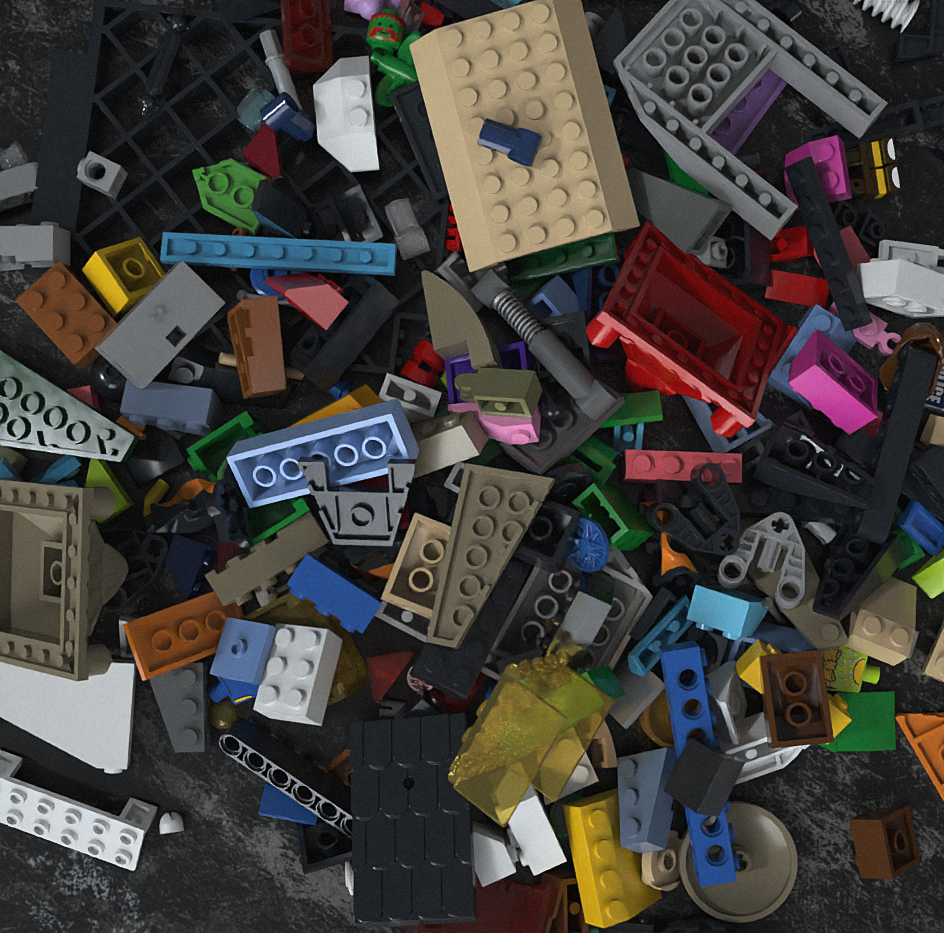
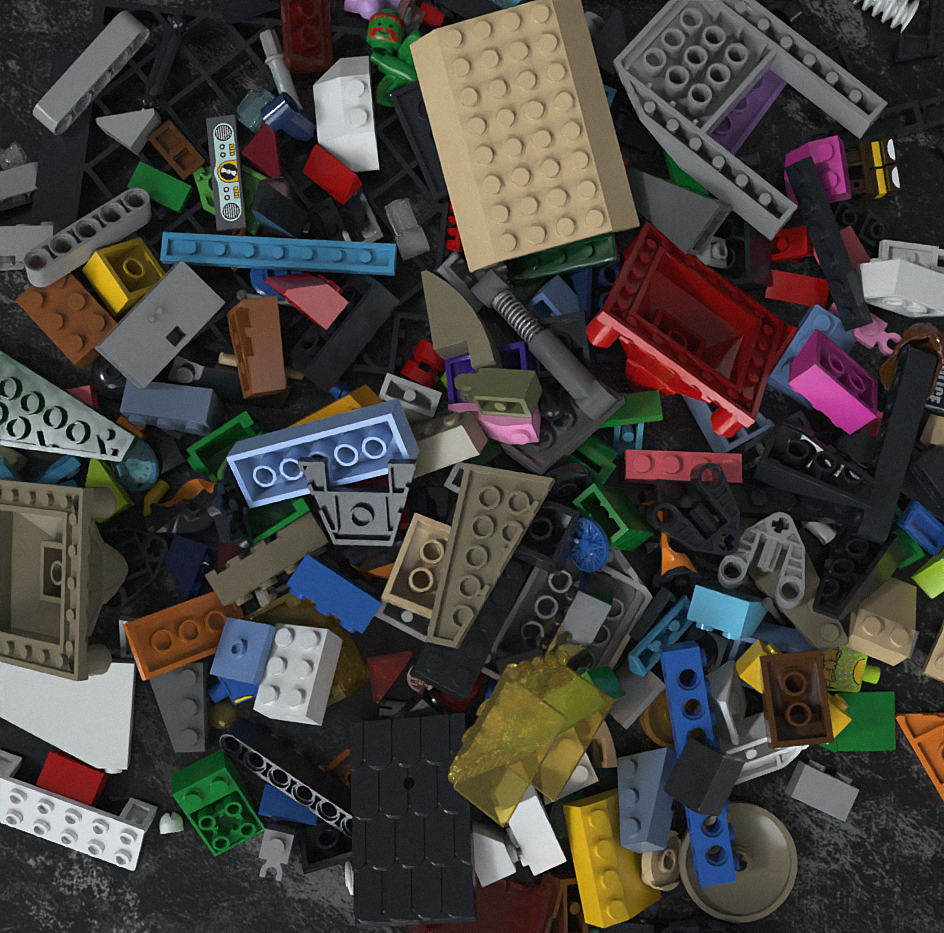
light grey brick [77,151,128,199] -> none
dark blue piece [477,118,543,167] -> none
reddish brown slope [849,804,921,879] -> none
none -> light grey beam [23,187,152,287]
none -> light grey beam [33,10,150,135]
none -> red brick [36,748,110,806]
none -> light grey slope [96,108,161,155]
none -> clear light blue piece [110,438,159,493]
none -> green tile [127,161,194,214]
none -> reddish brown slope [147,120,206,181]
none -> green slope [171,749,266,857]
none -> tile [206,115,248,233]
none -> light grey brick [259,822,297,881]
none -> red slope [302,144,362,205]
none -> light grey brick [785,759,859,822]

